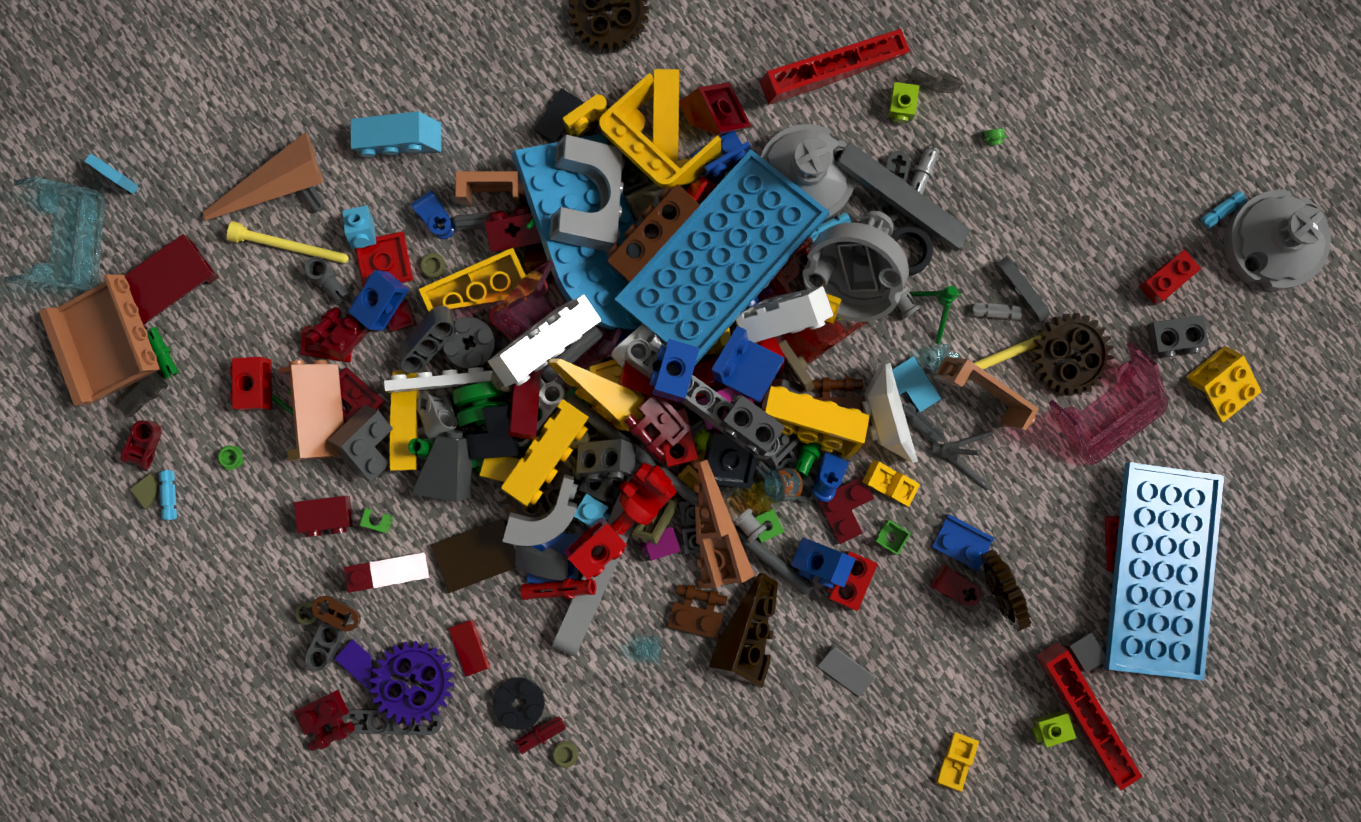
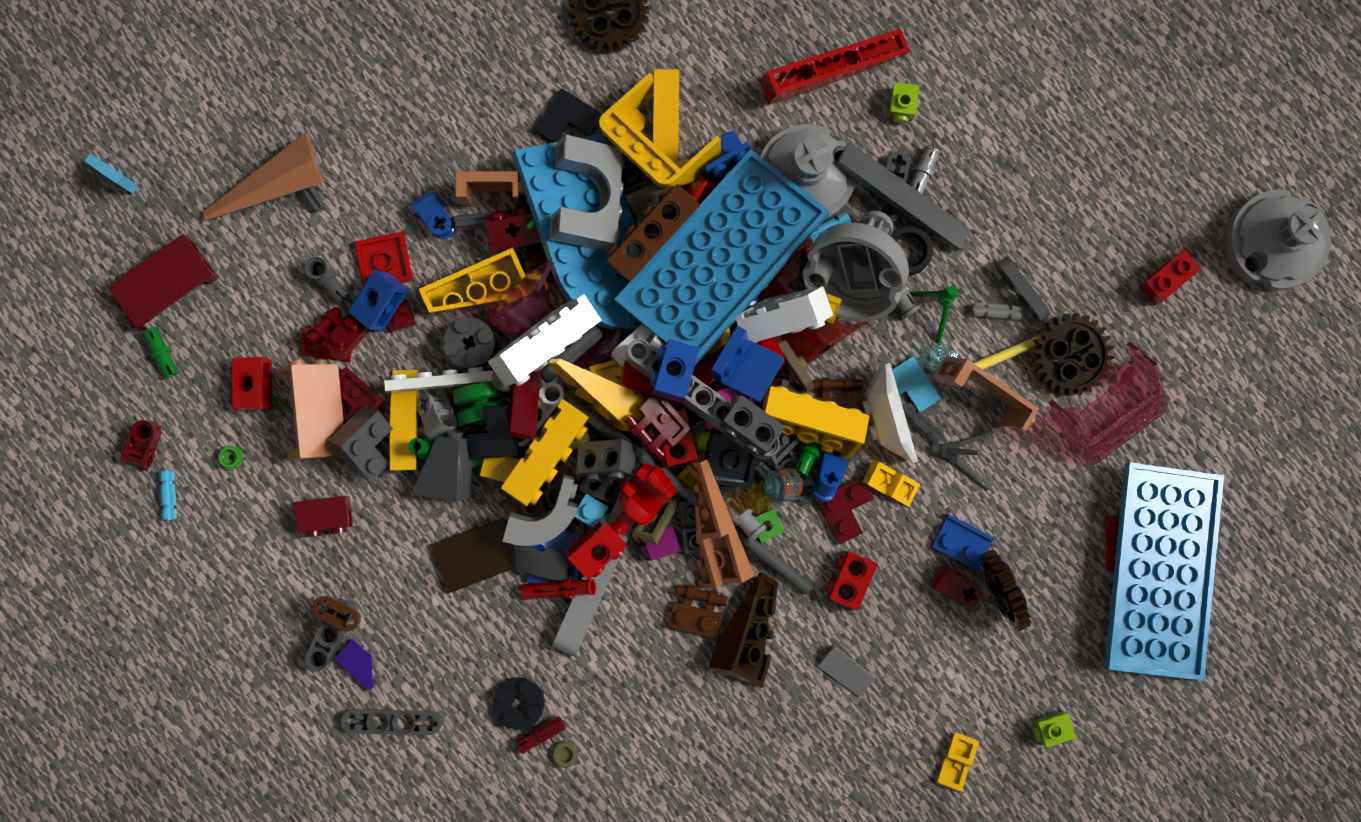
clear light blue windscreen [4,177,105,291] -> none
nougat panel [39,274,160,406] -> none
clear smoke piece [114,372,168,417] -> none
olive tile [130,473,157,509] -> none
light yellow piece [227,221,349,264] -> none
dark red plate [294,690,355,751] -> none
olive bush [295,601,318,625] -> none
medium azure brick [343,205,376,249] -> none
slope [344,553,430,593] -> none
medium azure wedge [351,111,441,157] -> none
bright green piece [360,508,394,533] -> none
dark purple gear [370,641,455,727] -> none
dark grey beam [399,306,454,373] -> none
olive tile [420,253,446,279] -> none
red slope [448,619,490,677] -> none
yellow plate [563,94,607,137] -> none
clear light blue tile [634,635,661,663] -> none
dark red slope [679,82,751,135] -> none
blue brick [791,537,856,589] -> none
bright green piece [874,520,911,555] -> none
clear smoke slope [907,67,964,93] -> none
bright green plate [982,128,1007,146] -> none
red slope [1036,642,1142,791] -> none
dark grey brick [1064,631,1106,674] -> none
dark grey brick [1147,315,1209,358] -> none
yellow bracket [1186,346,1261,422] -> none
medium azure axle [1200,191,1247,229] -> none

